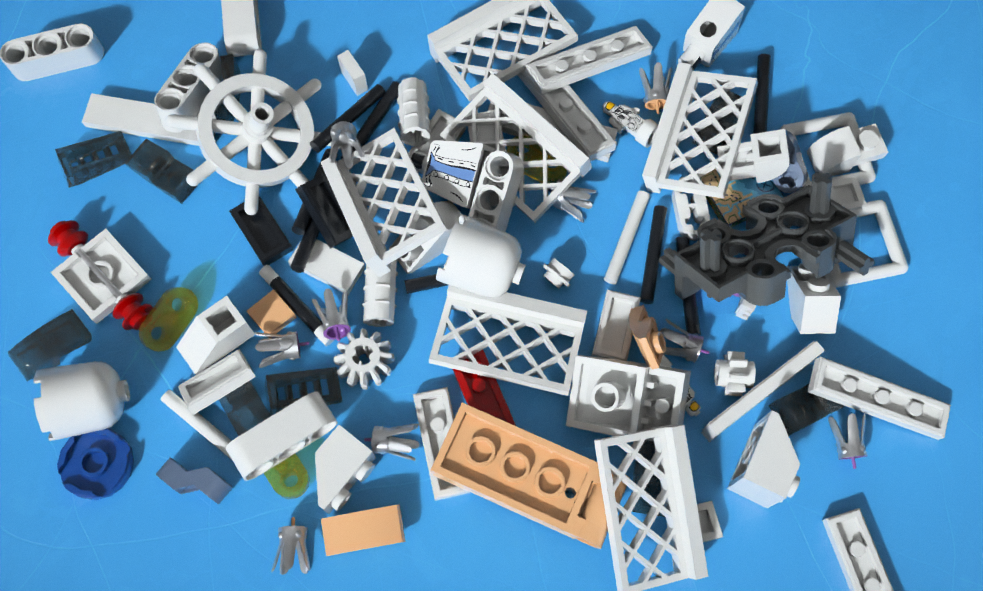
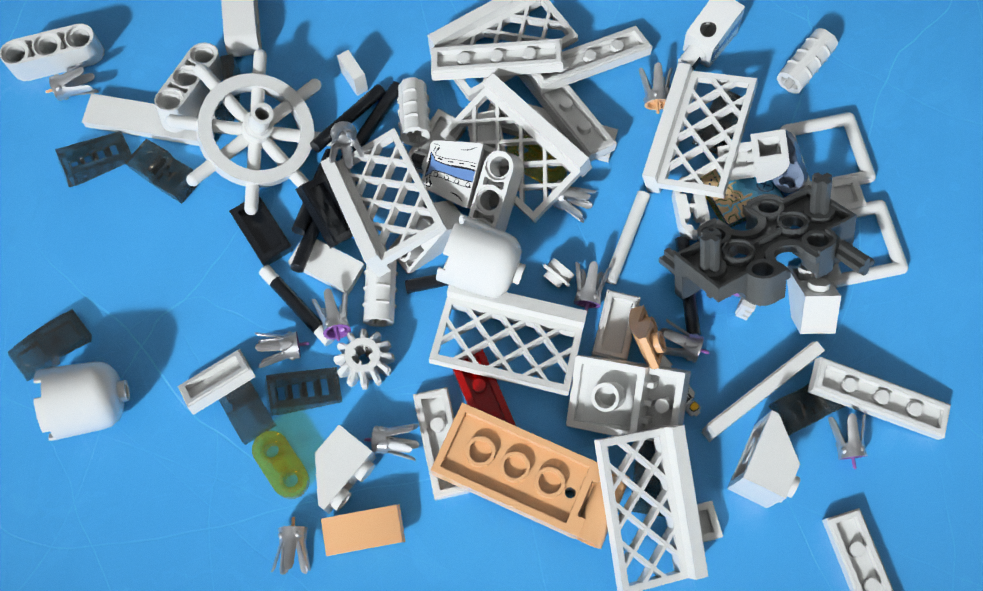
white plate [48,220,153,330] -> none
blue tile [57,428,134,500] -> none
clear yellow plate [139,287,198,351] -> none
sand blue piece [156,457,233,504] -> none
white bar [161,390,232,460] -> none
white slope [176,296,255,375] -> none
white beam [226,392,338,481] -> none
light nougat tile [246,289,297,338] -> none
white piece [602,101,658,148] -> none
black bar [640,205,667,304] -> none
white gear [714,351,756,396] -> none
black bar [753,54,771,134] -> none
white brick [807,124,888,176] -> none
none -> flat silver piece [45,60,99,101]
none -> white tile [431,38,563,81]
none -> flat silver piece [574,261,611,313]
none -> white axle [777,28,838,94]

